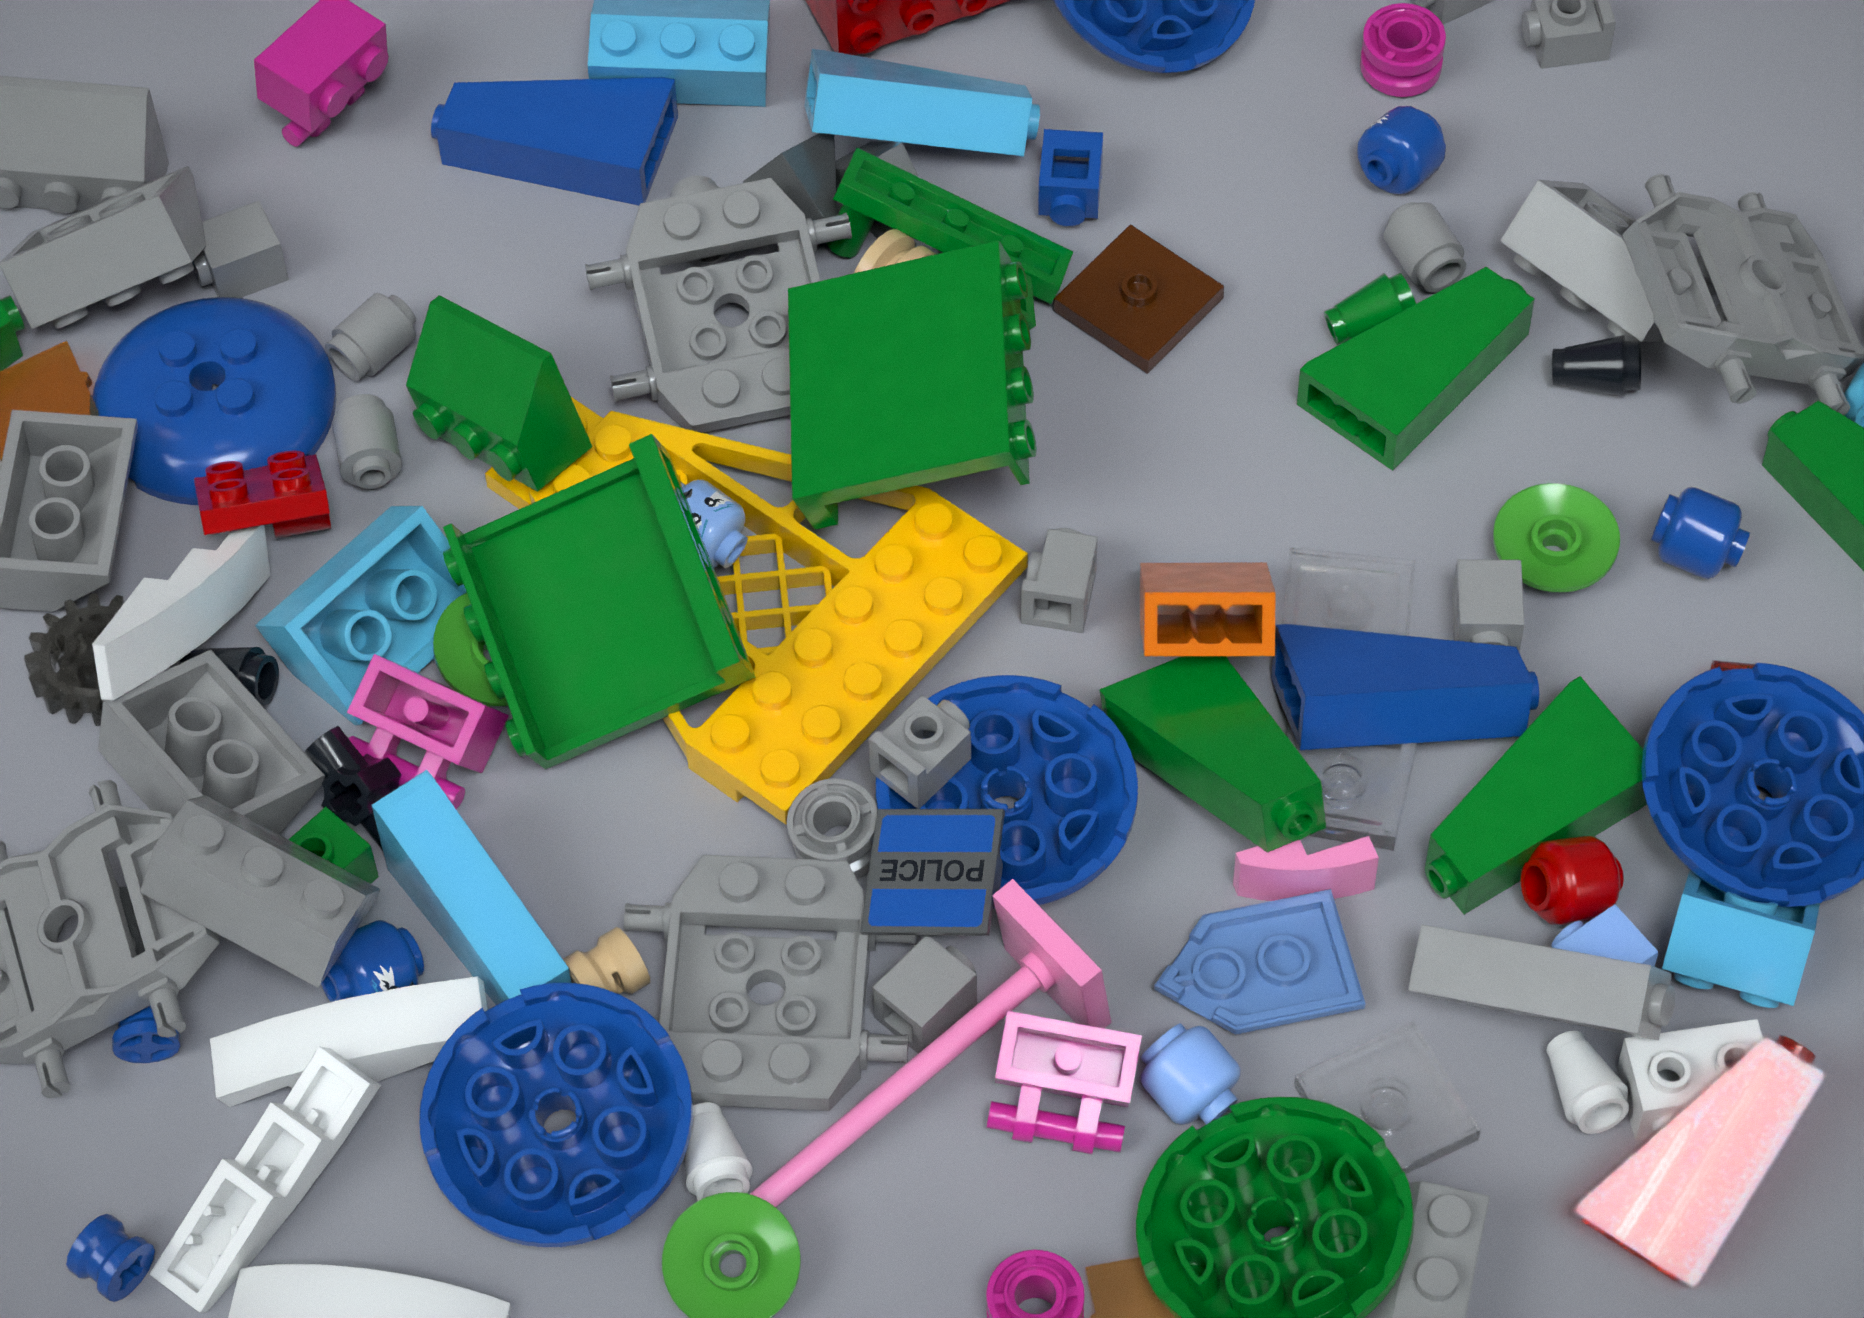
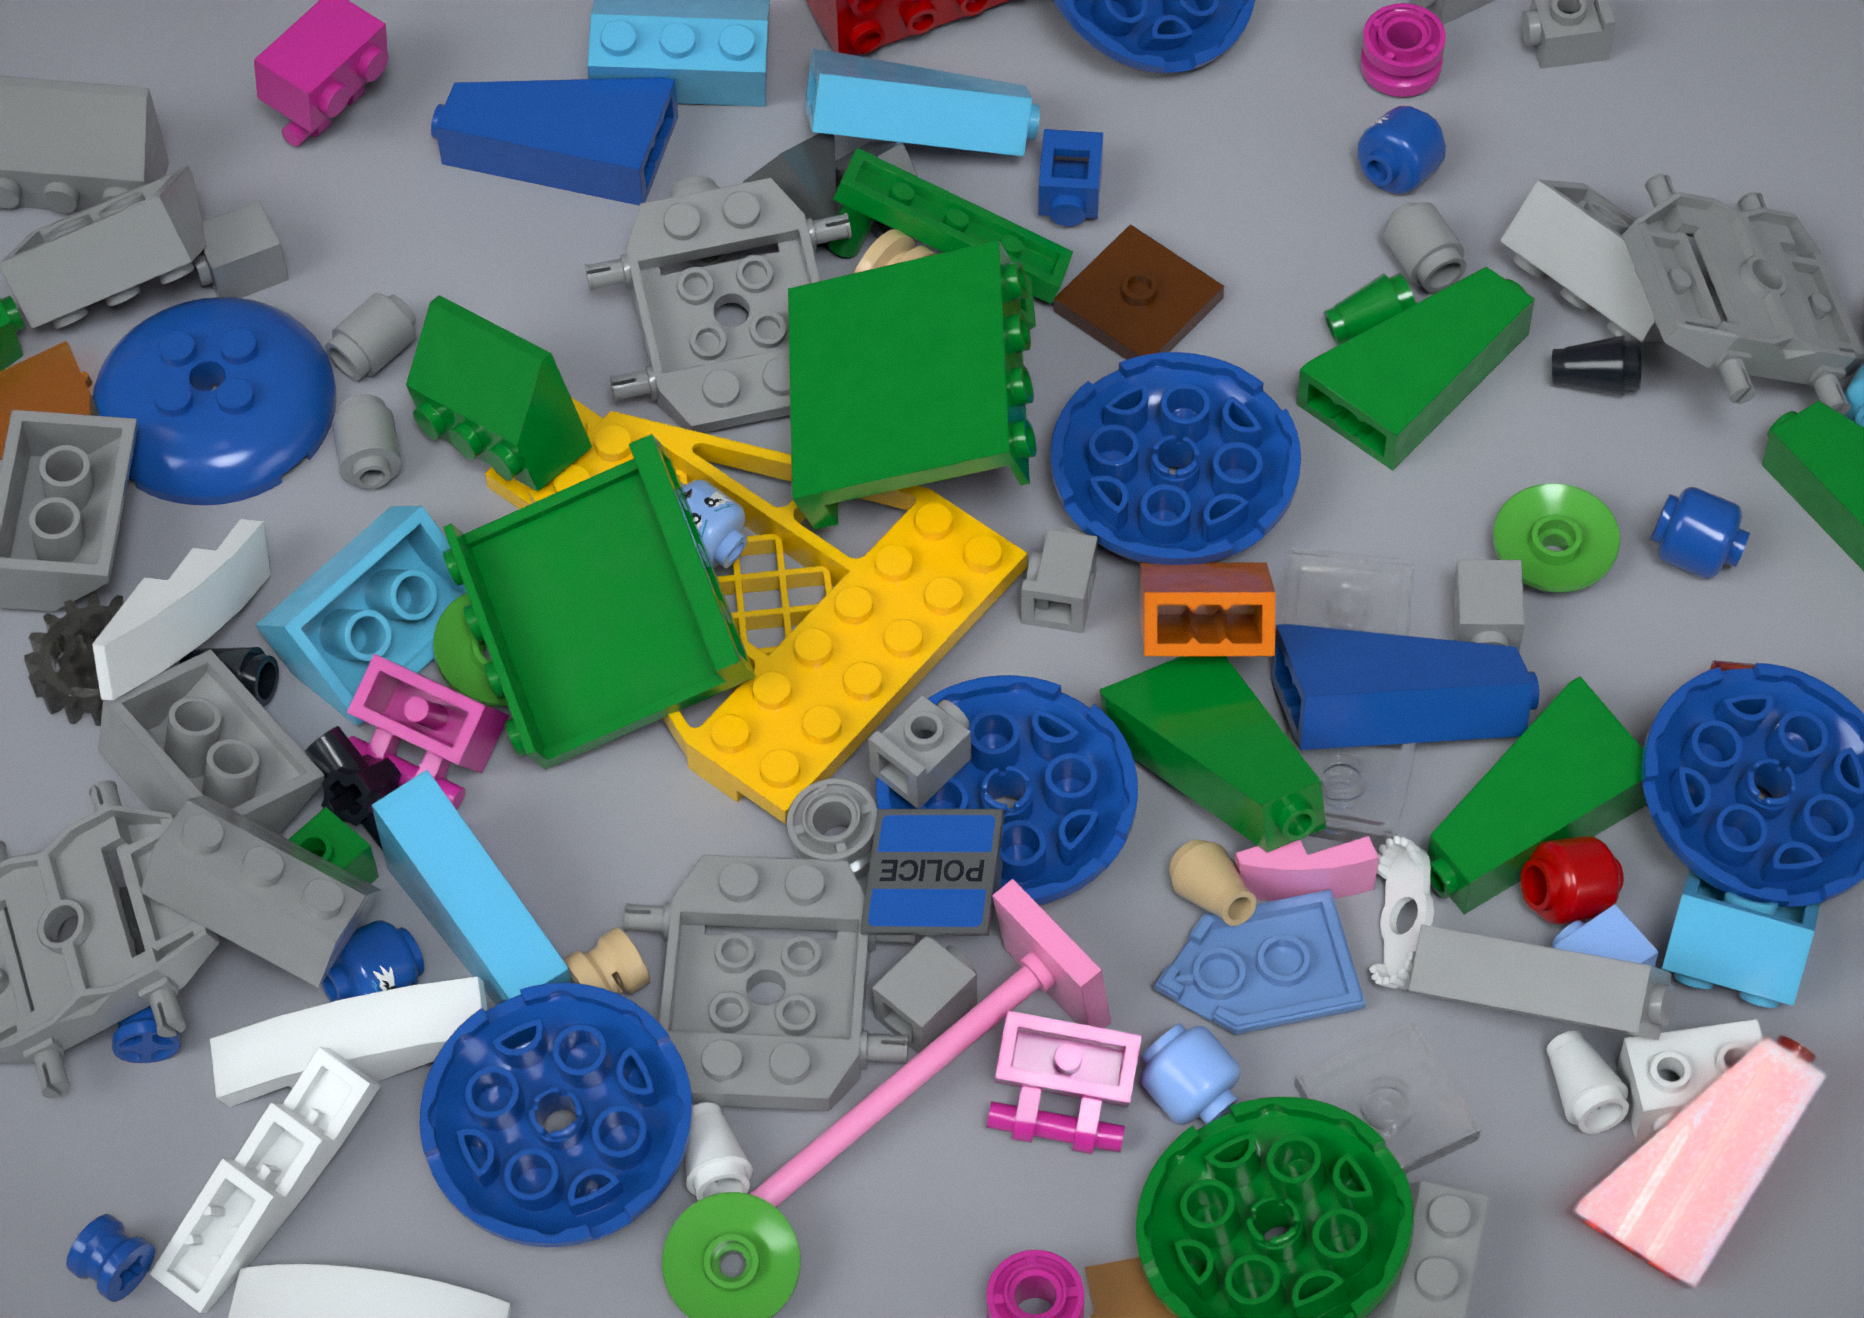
red plate [194,450,331,538] -> none
none -> blue brick [1050,352,1301,565]
none -> tan cone [1169,839,1257,926]
none -> white piece [1369,836,1434,990]

